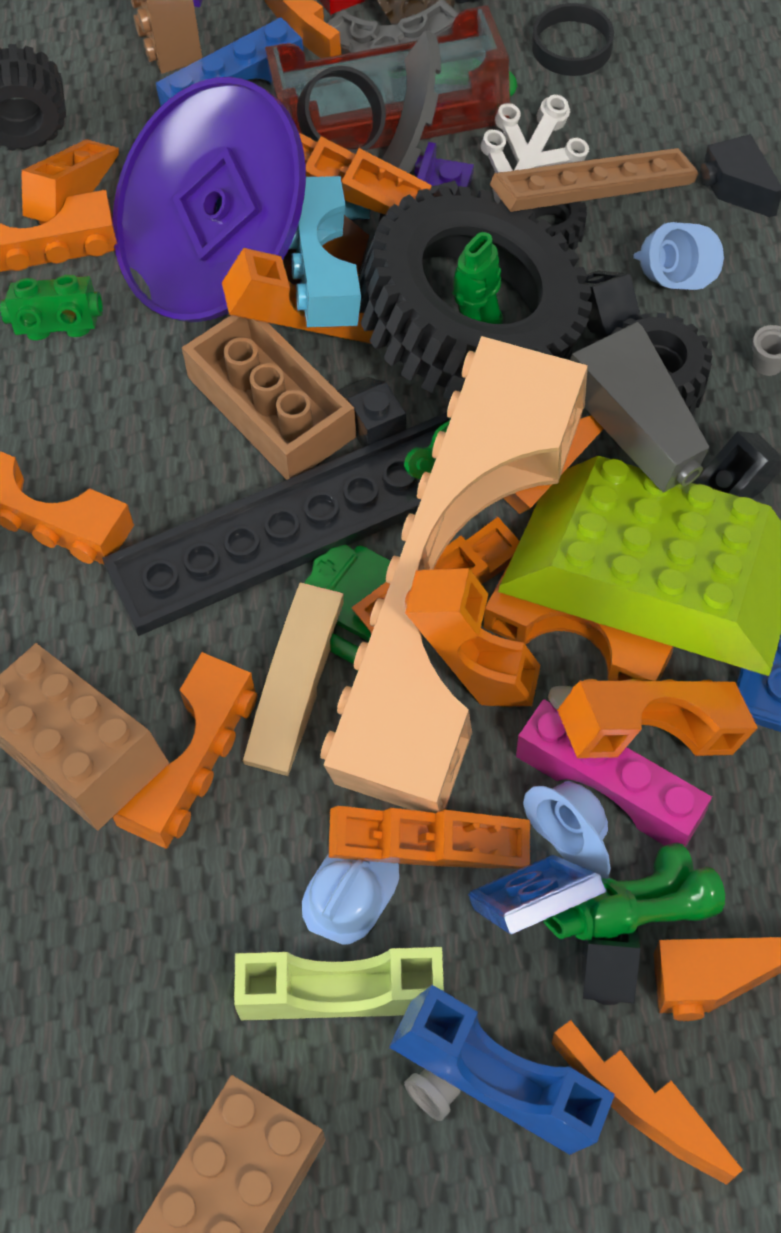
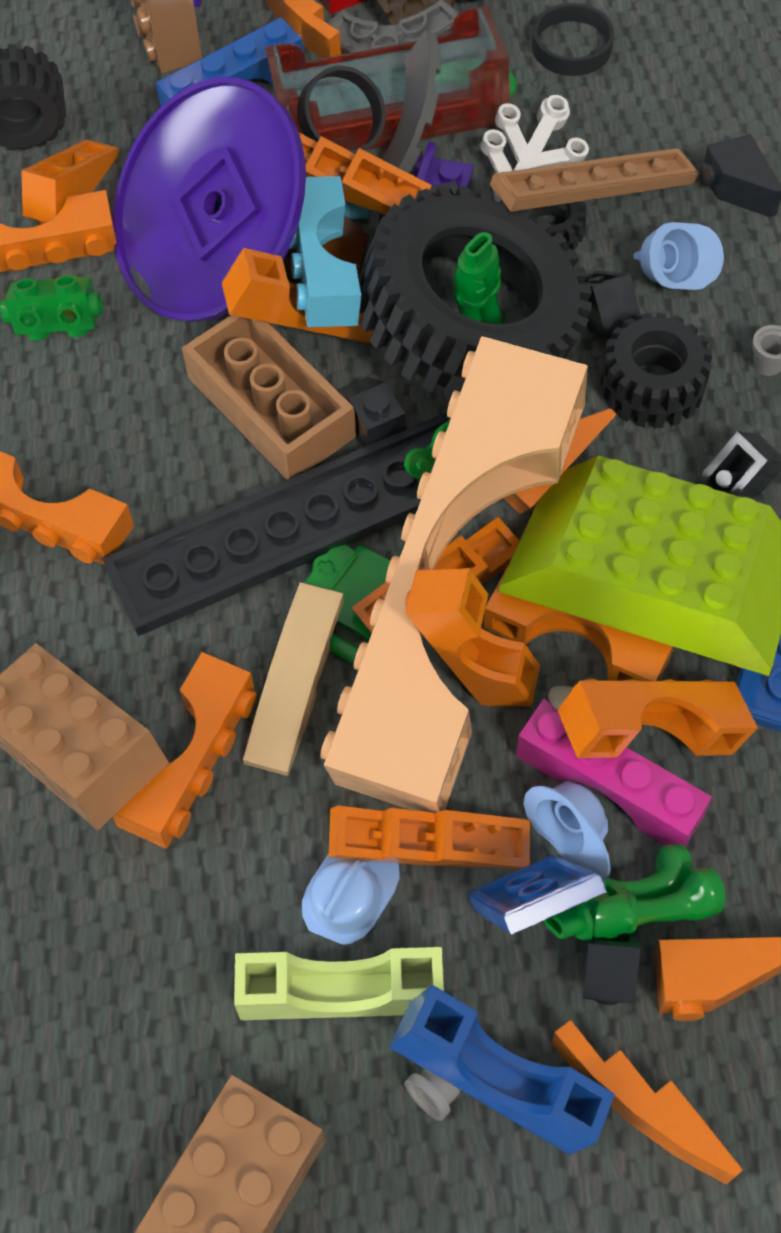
dark grey slope [570,322,710,493] -> none

